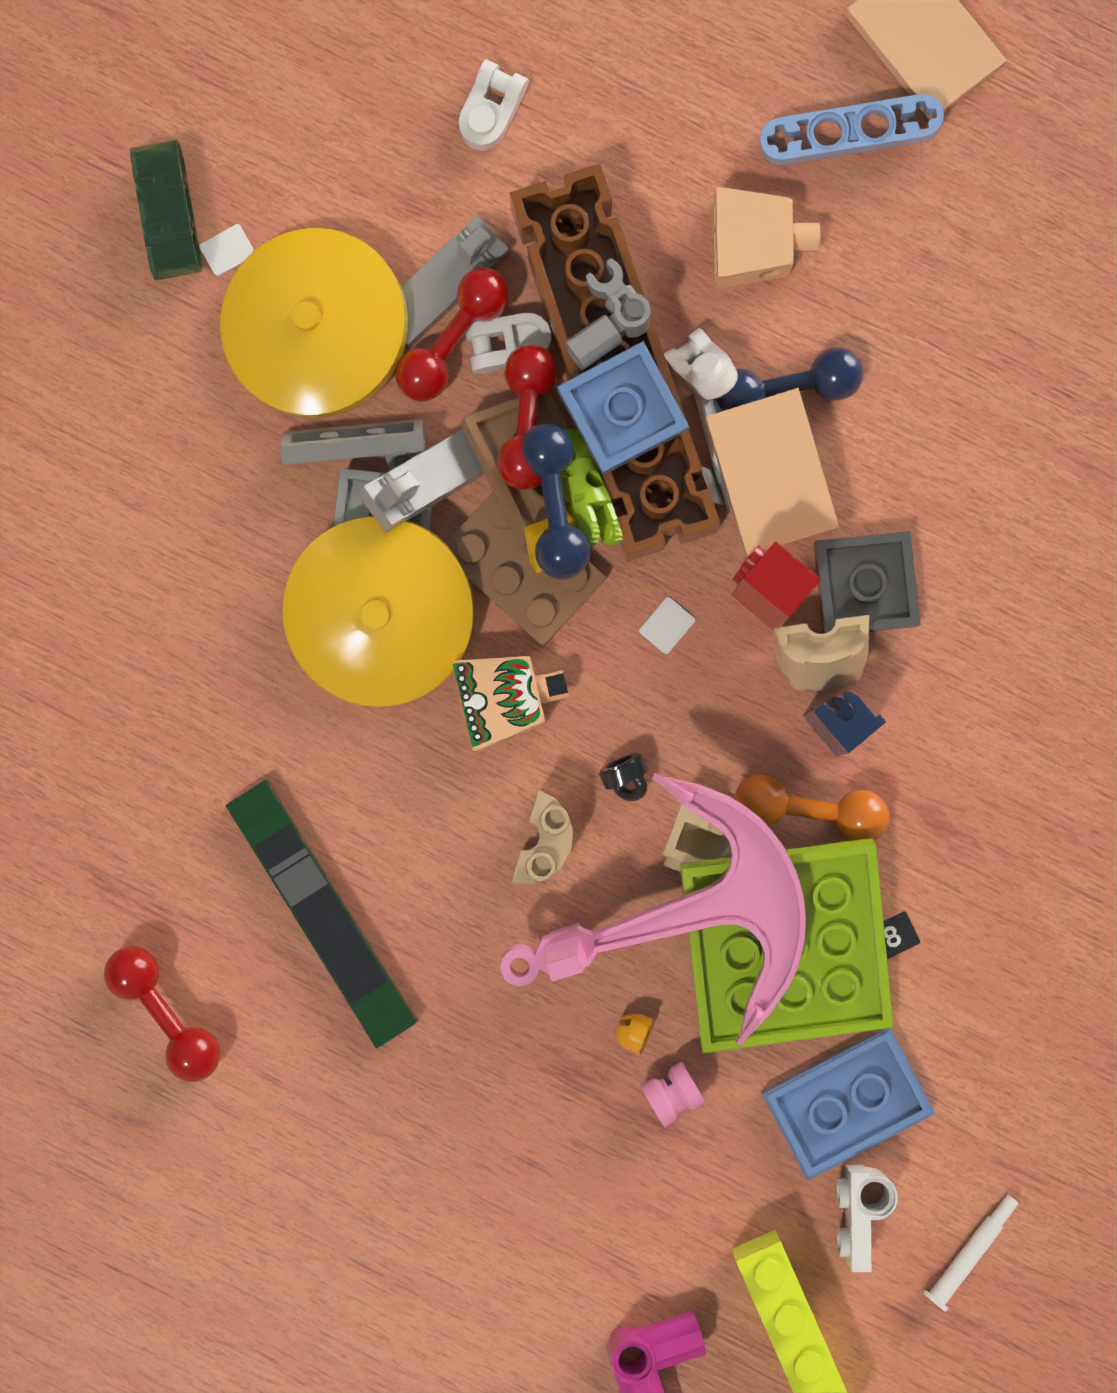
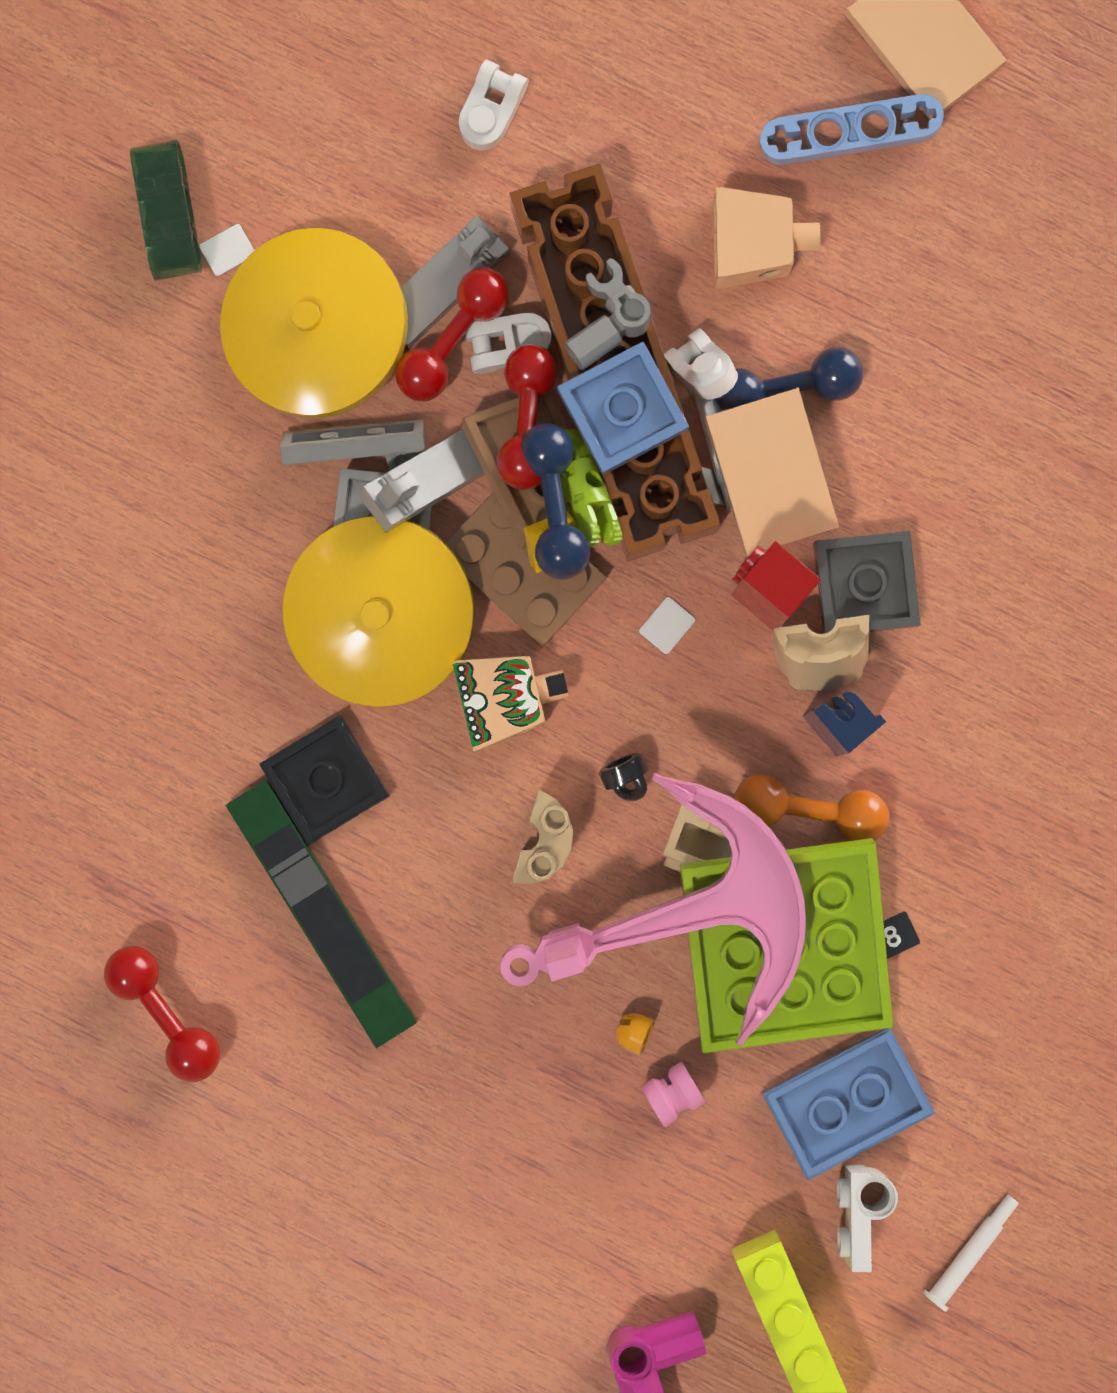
none -> black tile [259,715,390,845]

